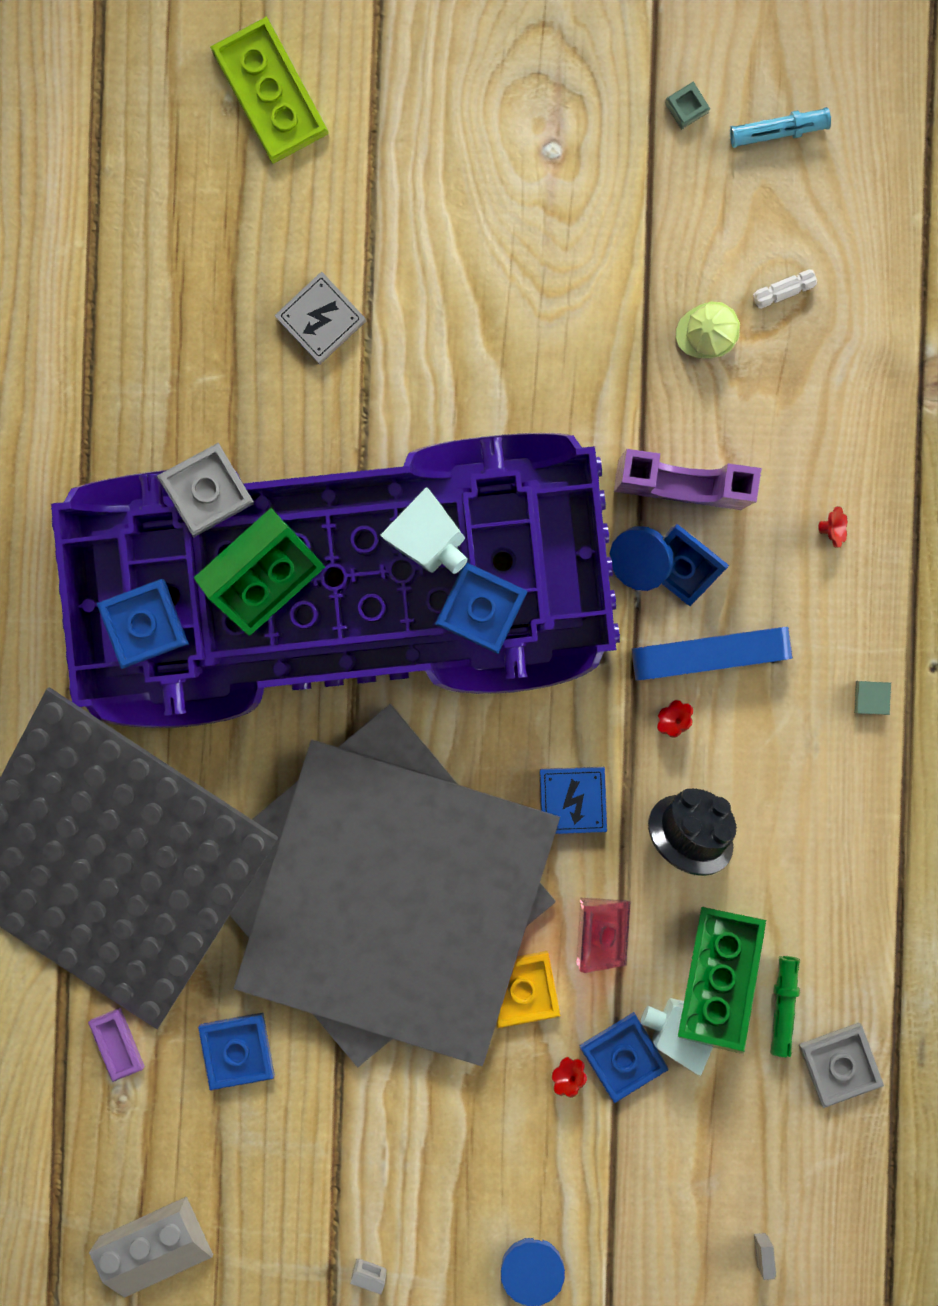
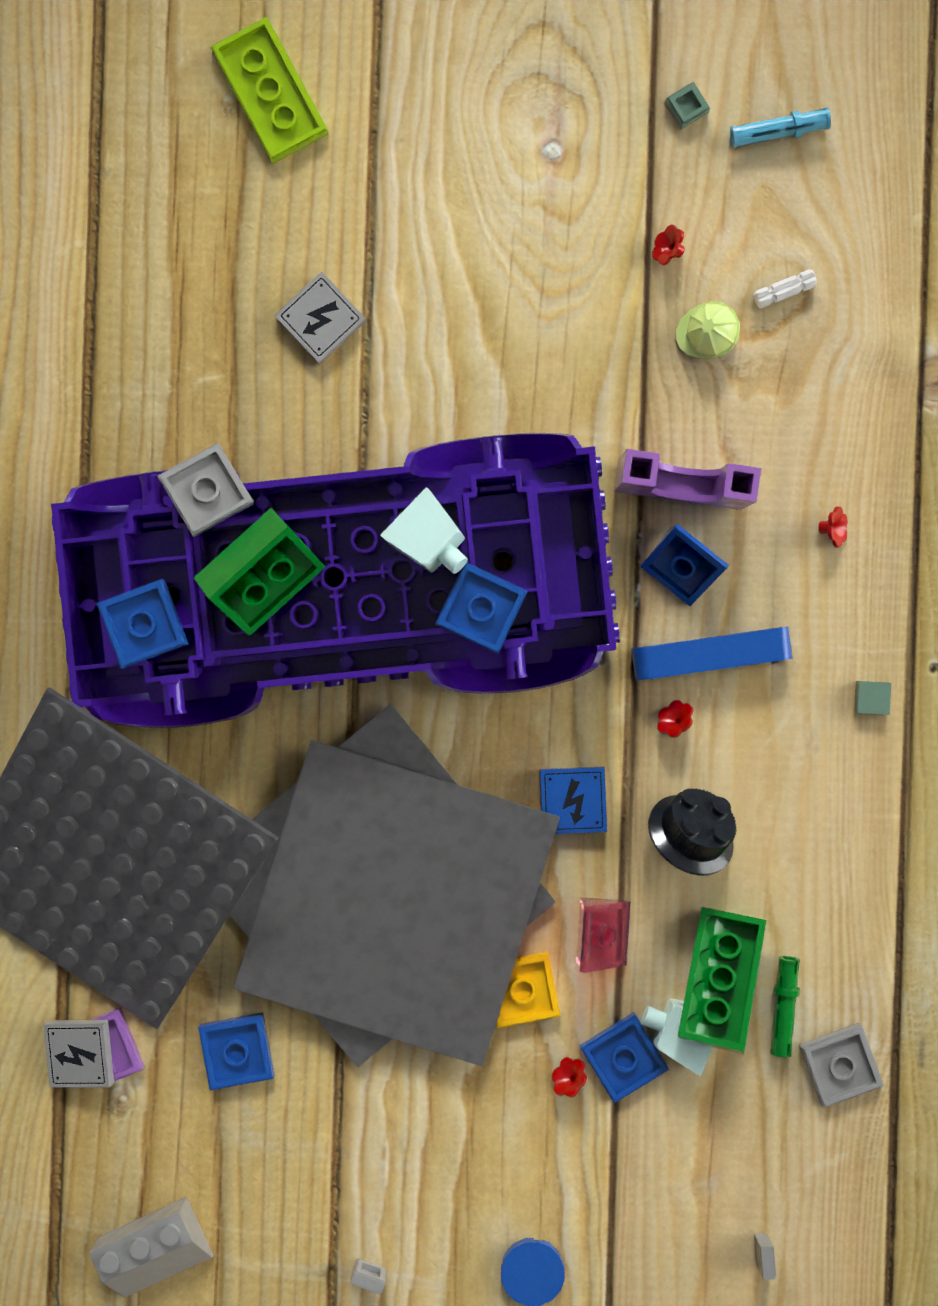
blue tile [609,526,674,591] -> none
none -> light grey tile [43,1020,114,1087]
none -> red plant [652,224,685,265]

